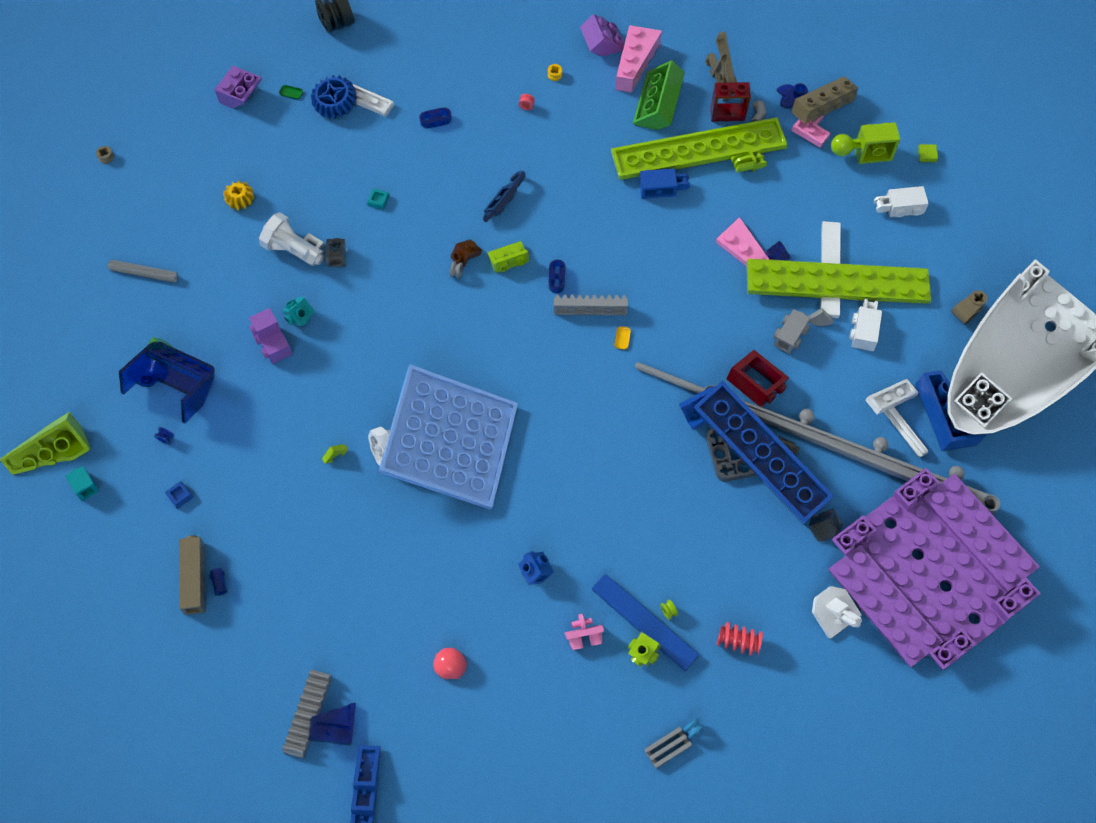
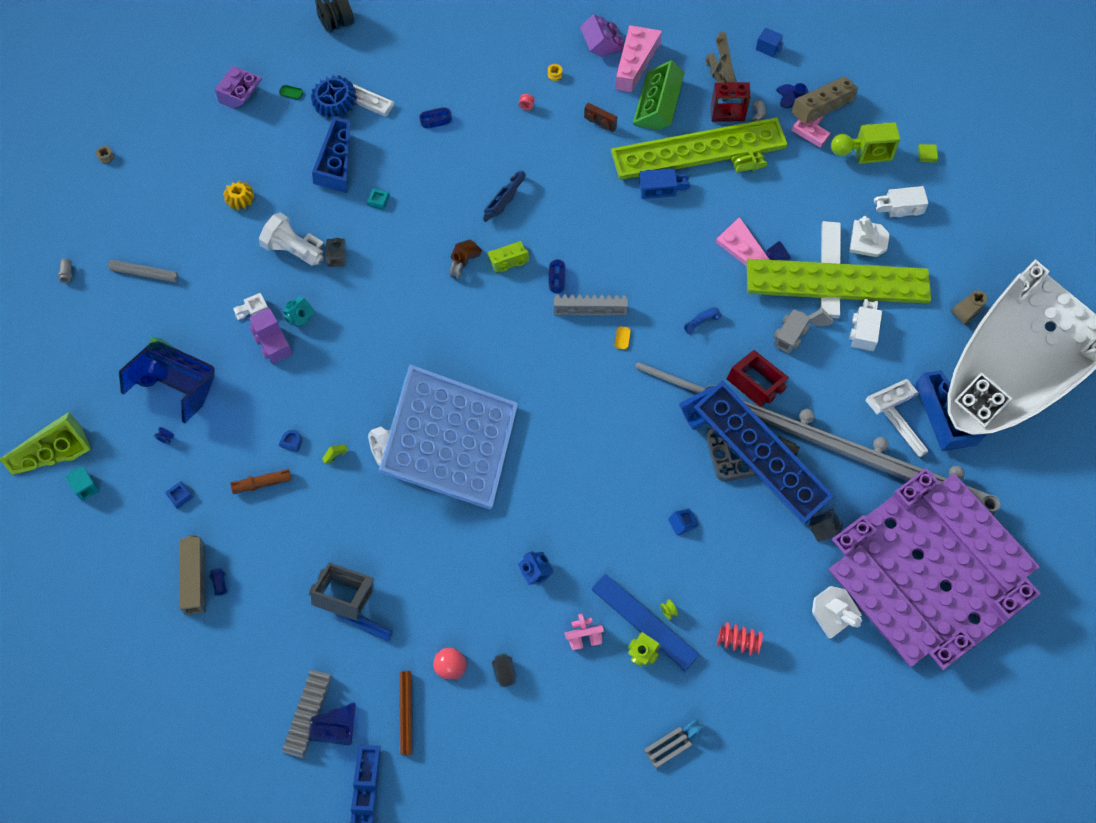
none -> light grey pin [57,259,73,283]
none -> dark orange pin [230,469,292,494]
none -> white plate [233,293,268,320]
none -> blue tile [279,430,302,452]
none -> dark grey window [309,563,374,621]
none -> blue wedge [312,116,351,193]
none -> blue axle [336,614,393,641]
none -> dark orange axle [400,671,412,756]
none -> clear smoke brick [492,654,517,687]
none -> copper plate [584,103,617,132]
none -> blue slope [668,509,699,535]
none -> blue arm [684,307,722,335]
none -> blue brick [756,27,784,58]
none -> white piece [849,216,889,257]

